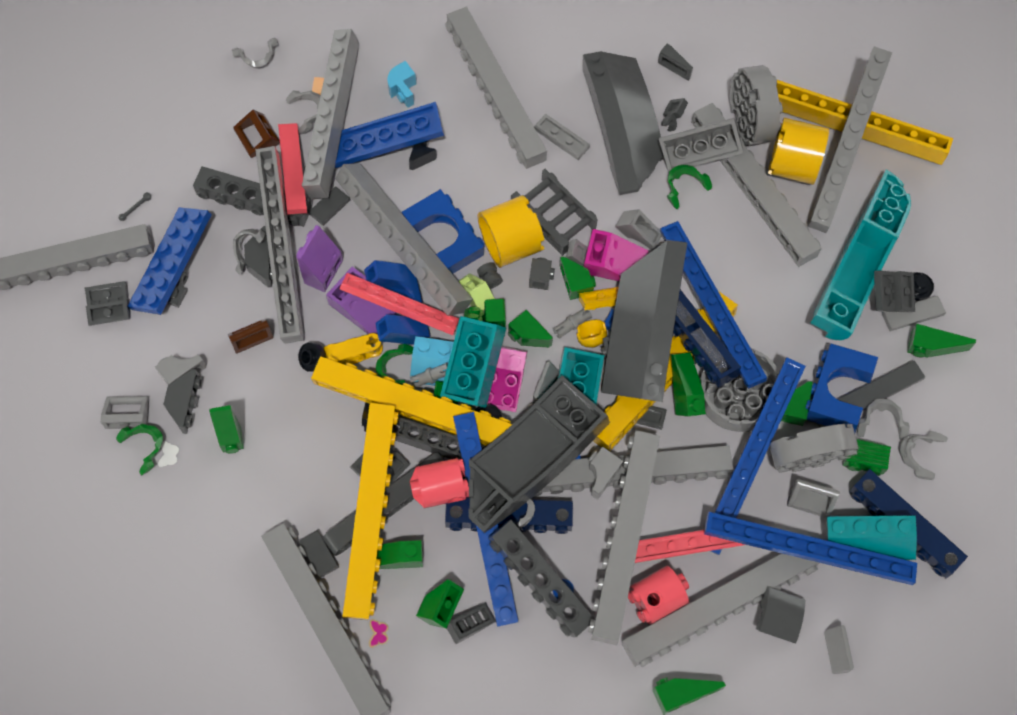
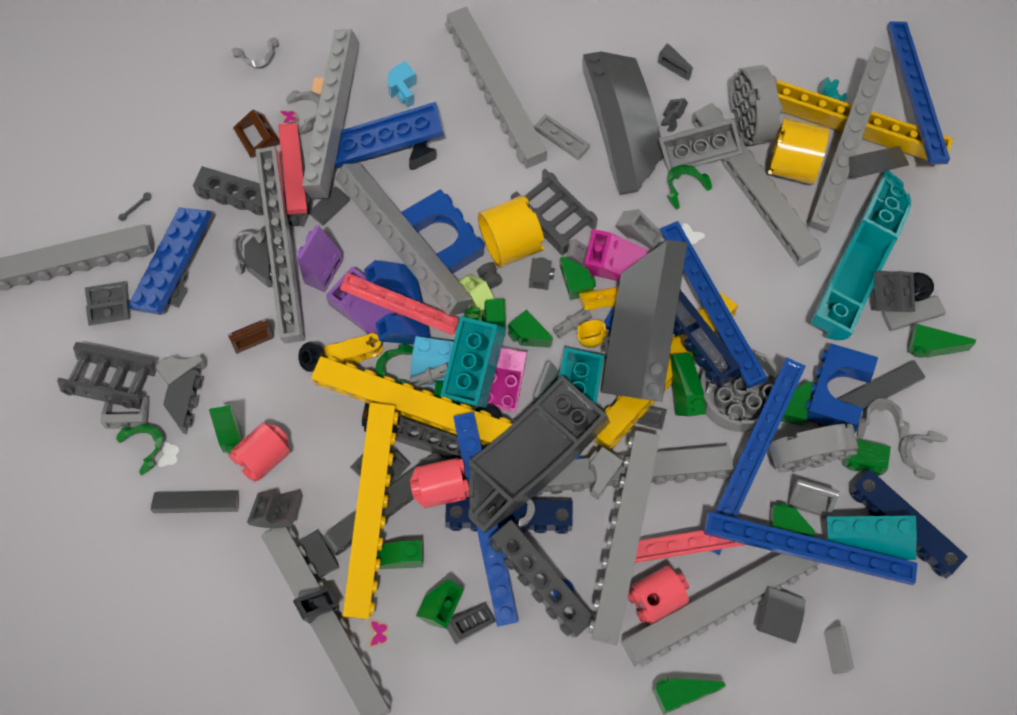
none -> dark grey fence [57,342,157,409]
none -> dark grey slope [151,491,239,513]
none -> coral cylinder [228,422,290,482]
none -> dark grey slope [247,489,302,528]
none -> dark pink sticker [279,110,298,124]
none -> black slope [293,587,339,624]
none -> white sticker [682,223,705,244]
none -> green slope [769,503,815,537]
none -> teal hair [819,77,848,102]
none -> dark grey slope [850,146,909,176]
none -> blue plate [887,21,950,164]

